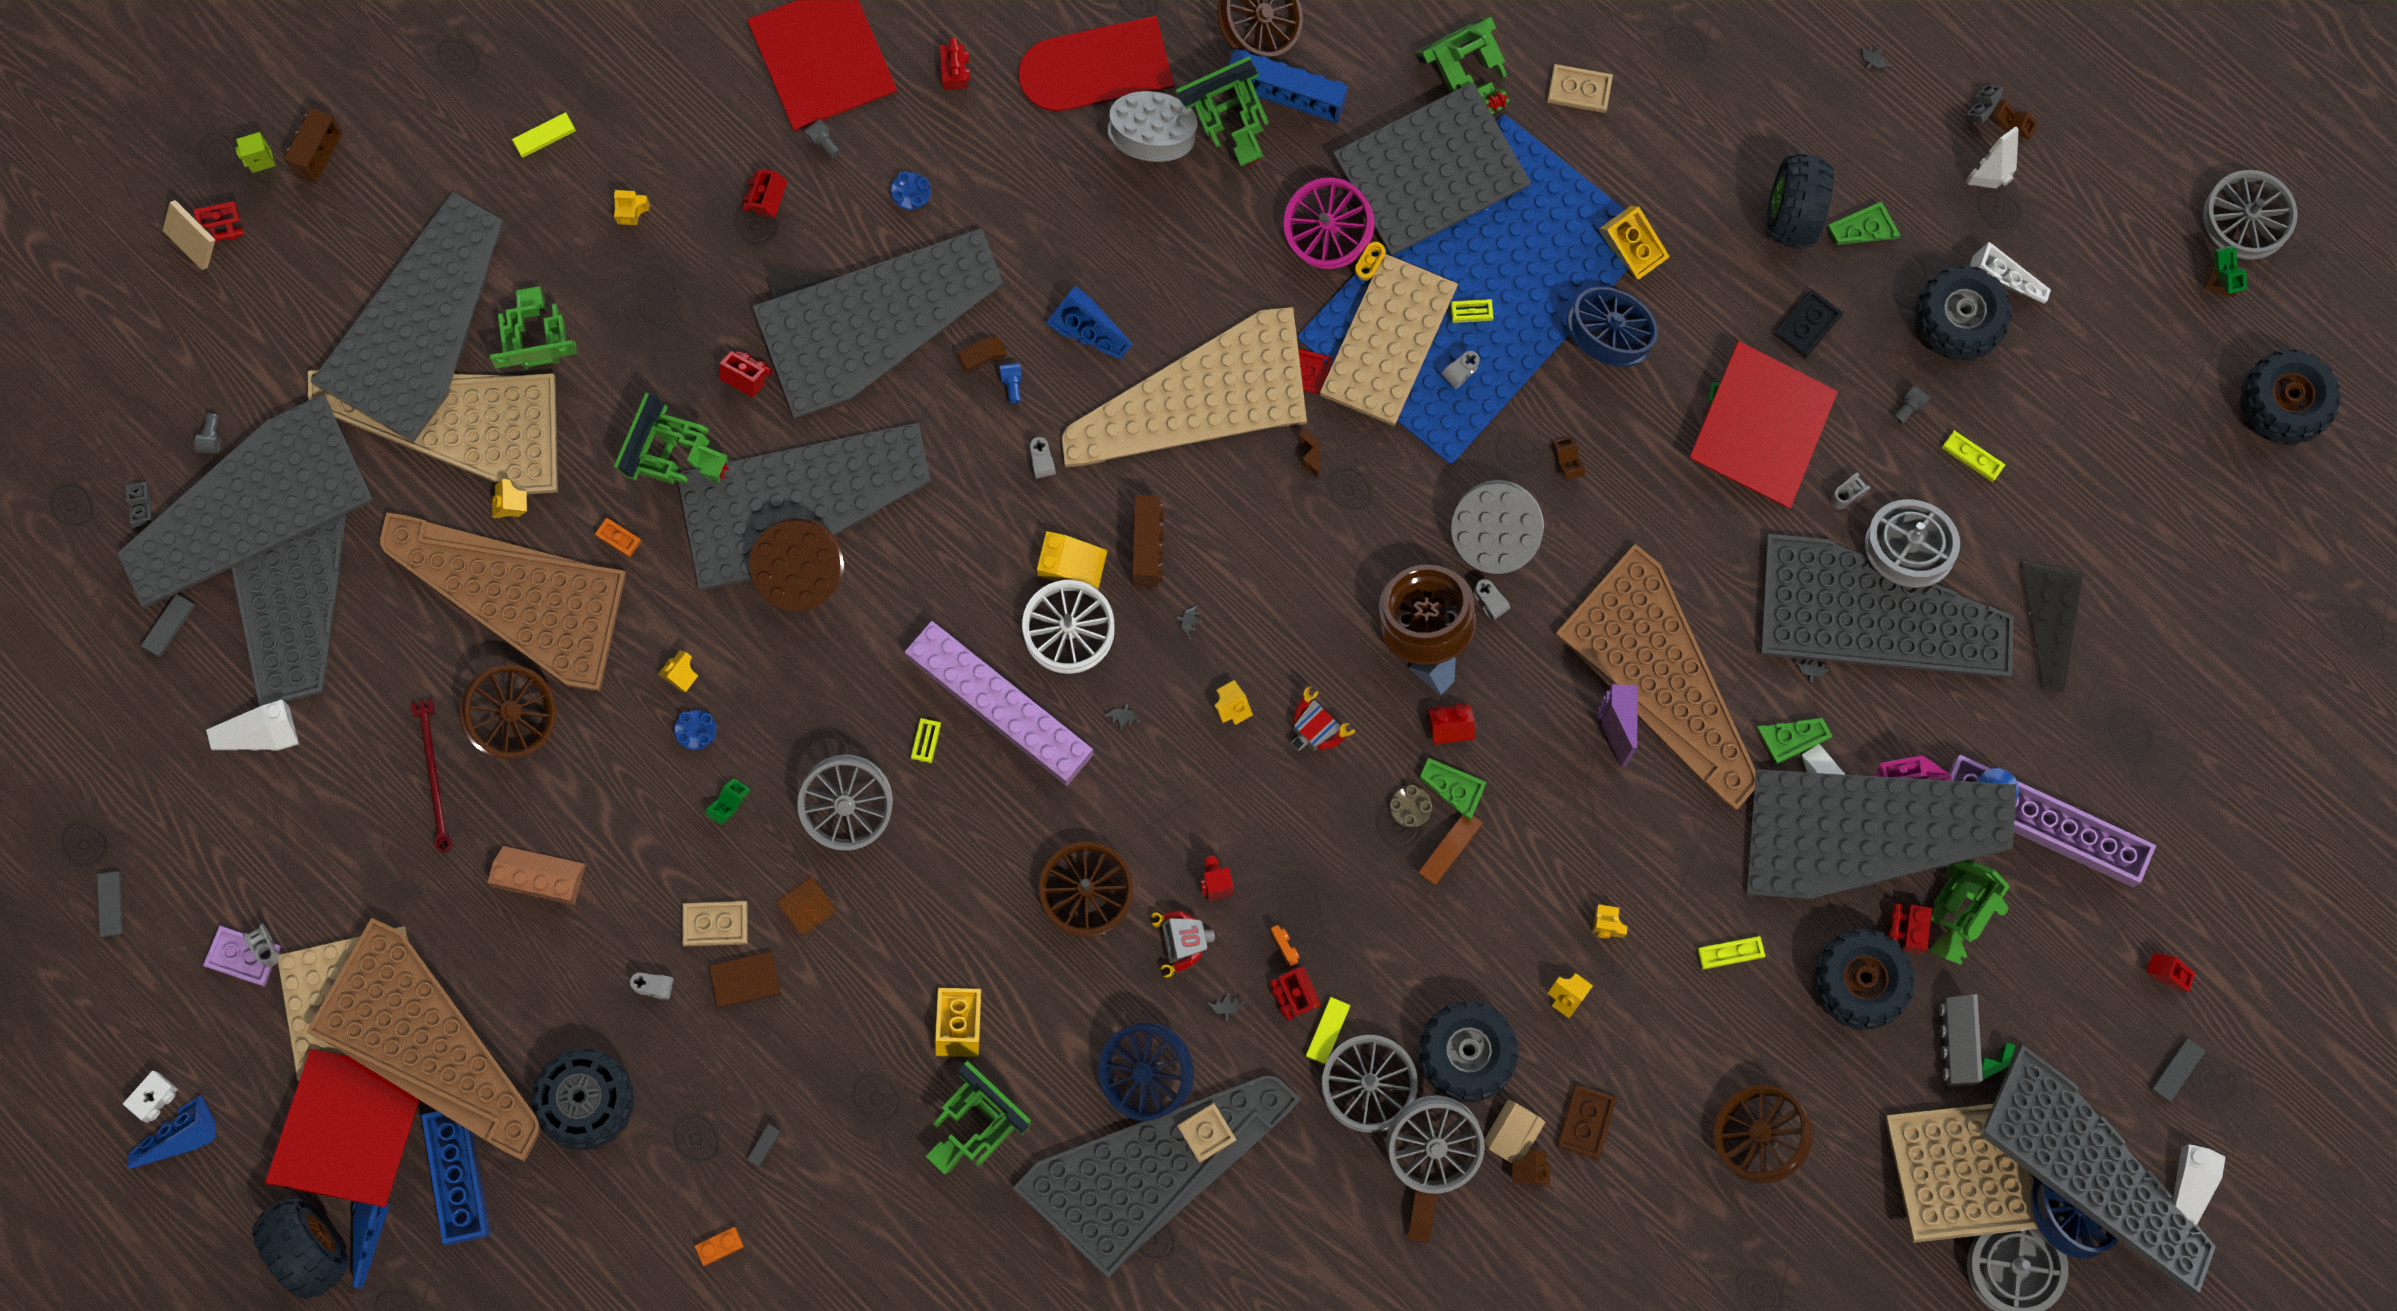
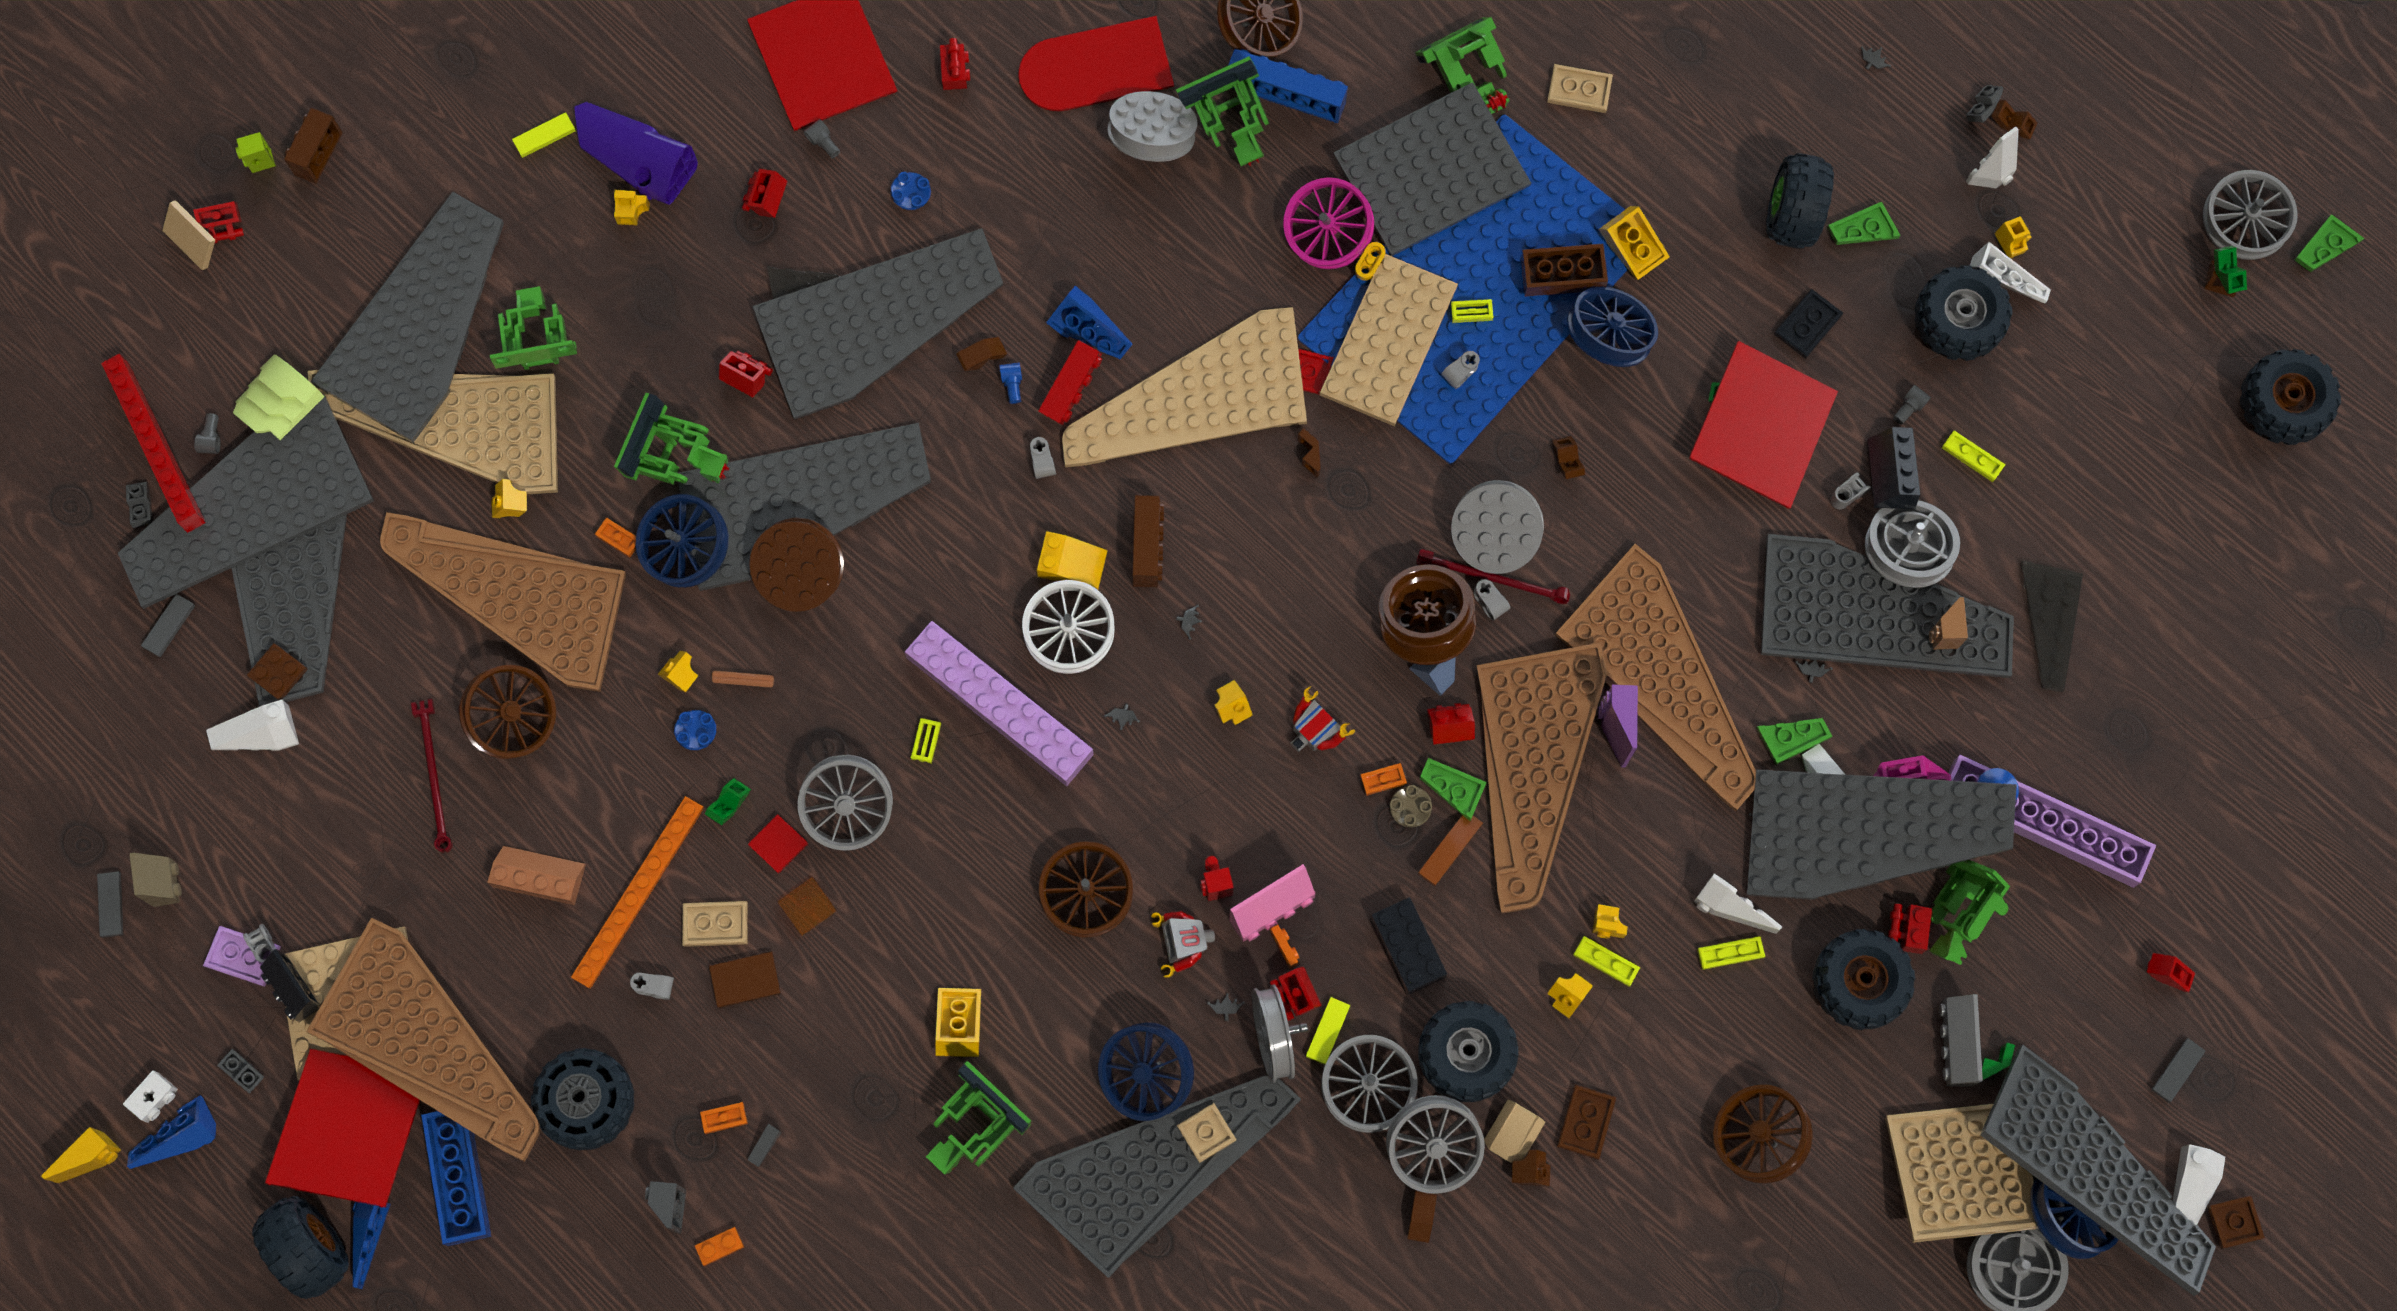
none -> yellow slope [41,1127,121,1183]
none -> red brick [101,353,206,533]
none -> dark tan slope [130,853,182,907]
none -> dark grey slope [217,1049,264,1094]
none -> yellowish green slope [233,354,325,440]
none -> reddish brown plate [247,643,308,700]
none -> black slope [260,949,321,1022]
none -> orange plate [571,796,704,989]
none -> dark purple panel [575,102,698,205]
none -> dark blue wheel [636,494,729,588]
none -> dark grey slope [645,1181,687,1234]
none -> orange plate [700,1102,748,1134]
none -> nougat axle [712,671,774,687]
none -> red tile [748,814,808,874]
none -> red wedge [1038,340,1102,425]
none -> bright pink slope [1229,864,1315,942]
none -> light grey wheel [1252,985,1308,1083]
none -> orange plate [1360,763,1407,796]
none -> black brick [1370,897,1447,995]
none -> dark red hinge [1416,549,1570,604]
none -> medium nougat wing [1477,642,1607,914]
none -> reddish brown brick [1520,244,1608,297]
none -> neon yellow tile [1573,936,1640,987]
none -> white wedge [1694,874,1782,934]
none -> black slope [1867,427,1920,509]
none -> medium nougat slope [1929,597,1968,650]
none -> yellow brick [1994,216,2032,258]
none -> reddish brown plate [2207,1196,2265,1249]
none -> bright green wing [2295,214,2364,272]

